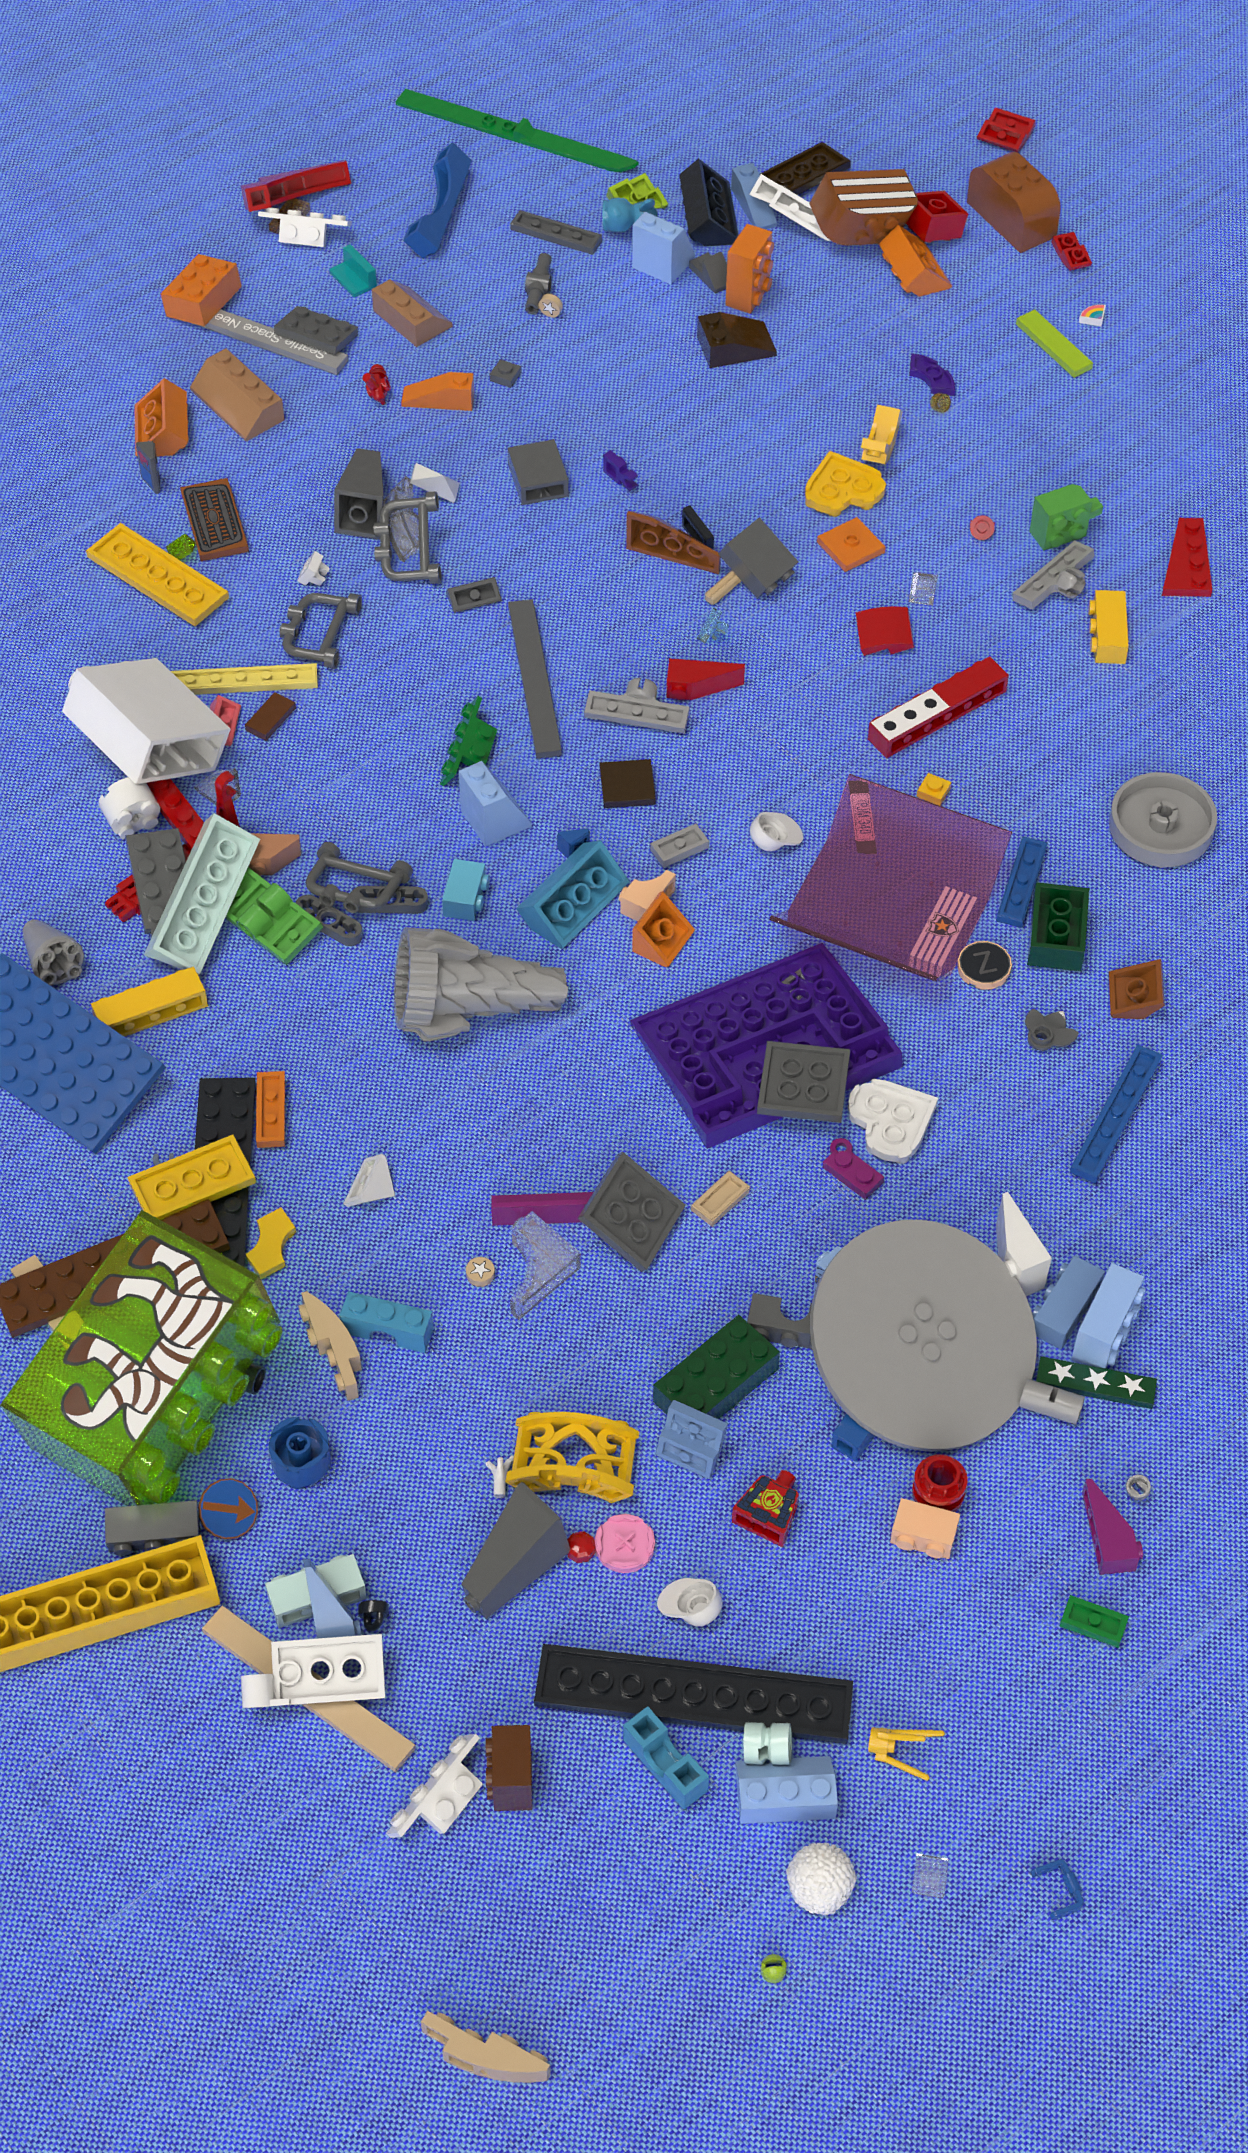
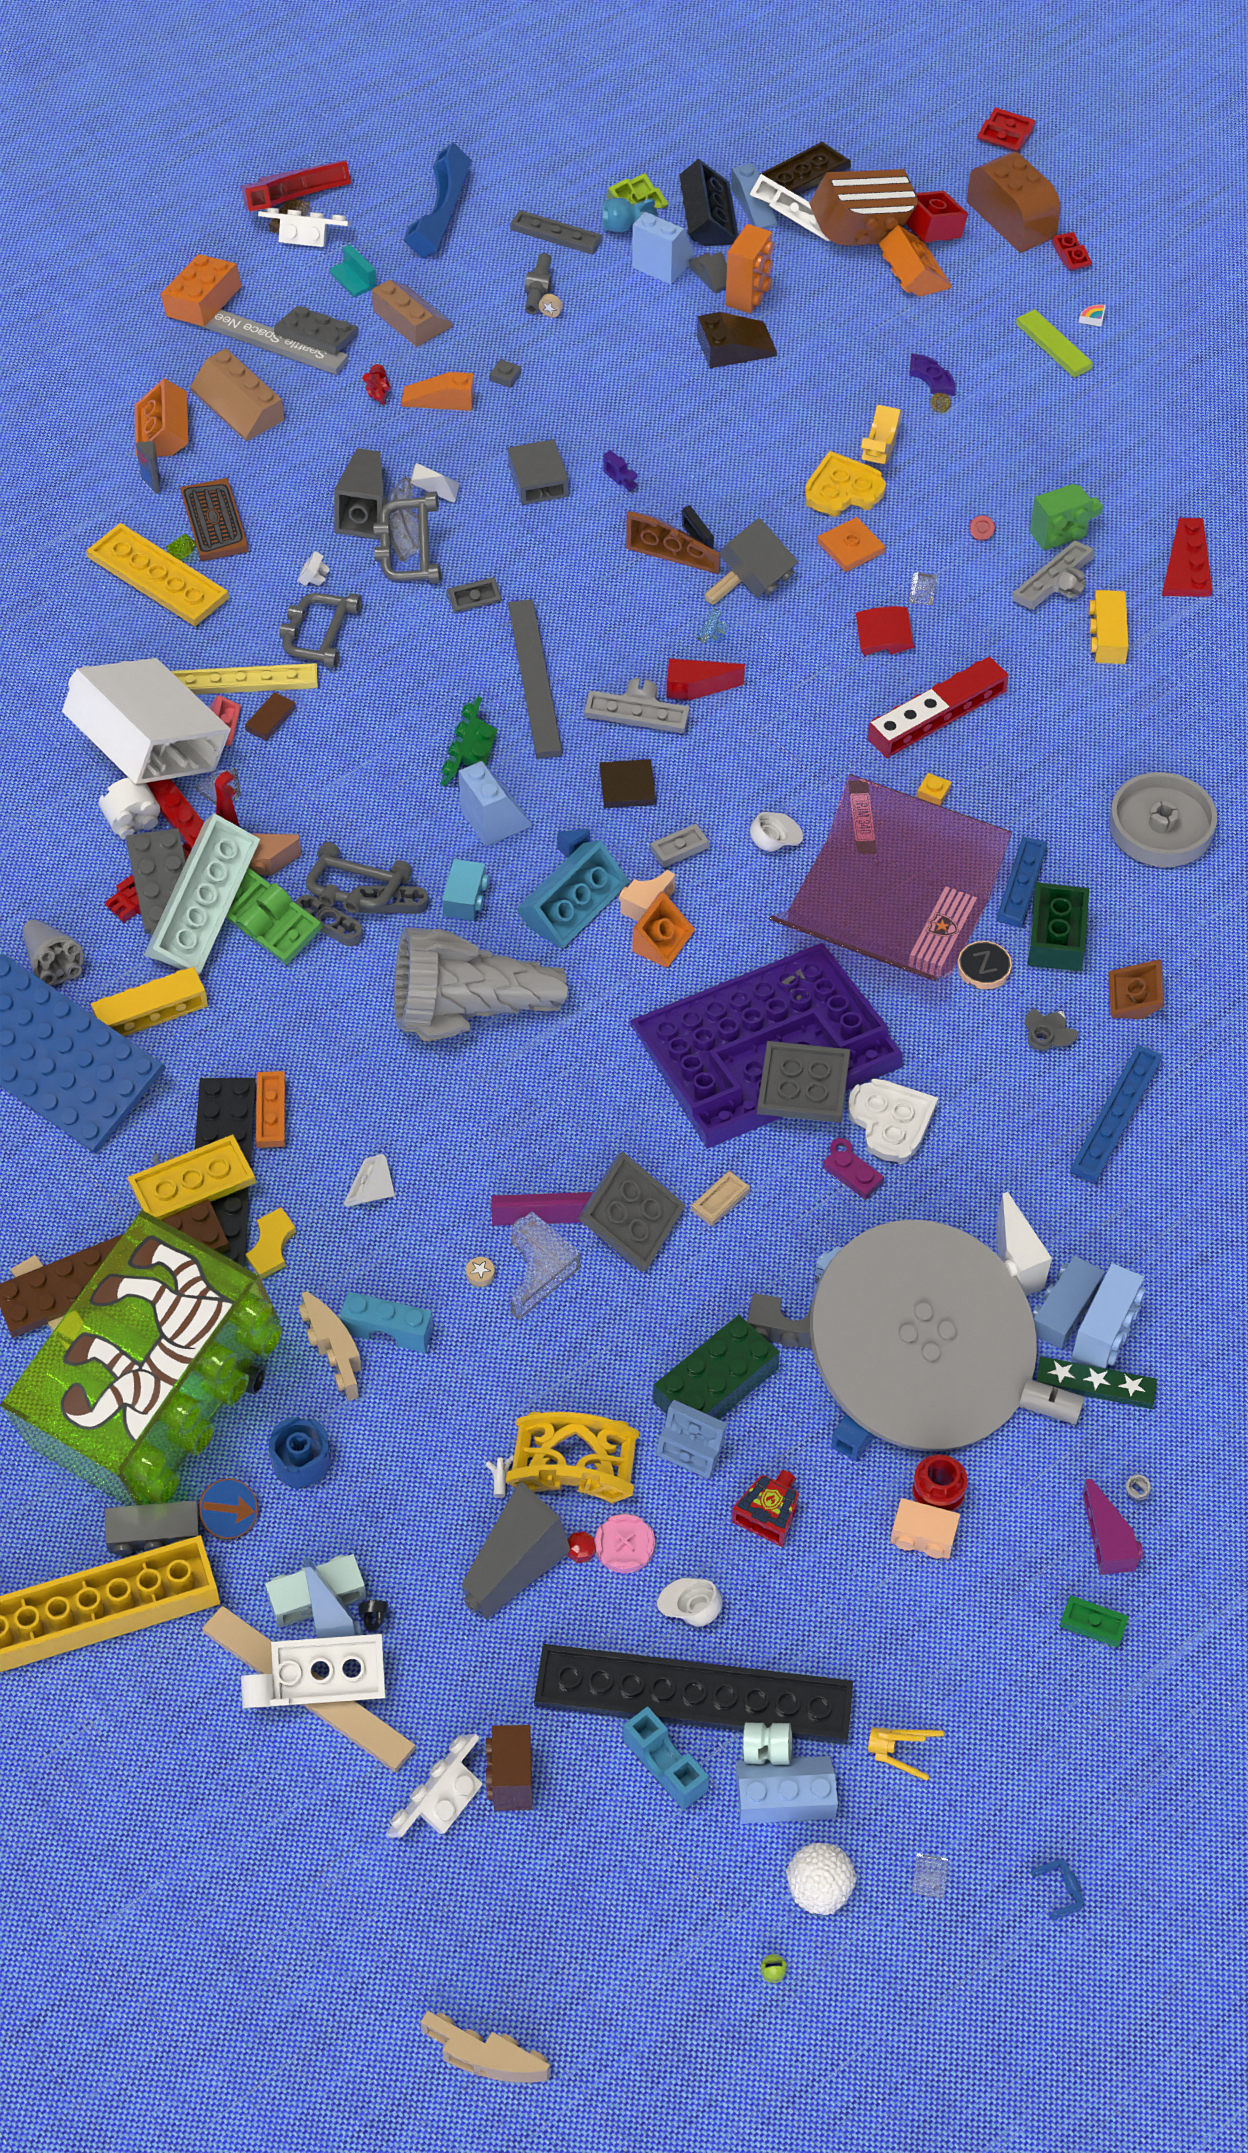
green piece [395,89,639,172] -> none

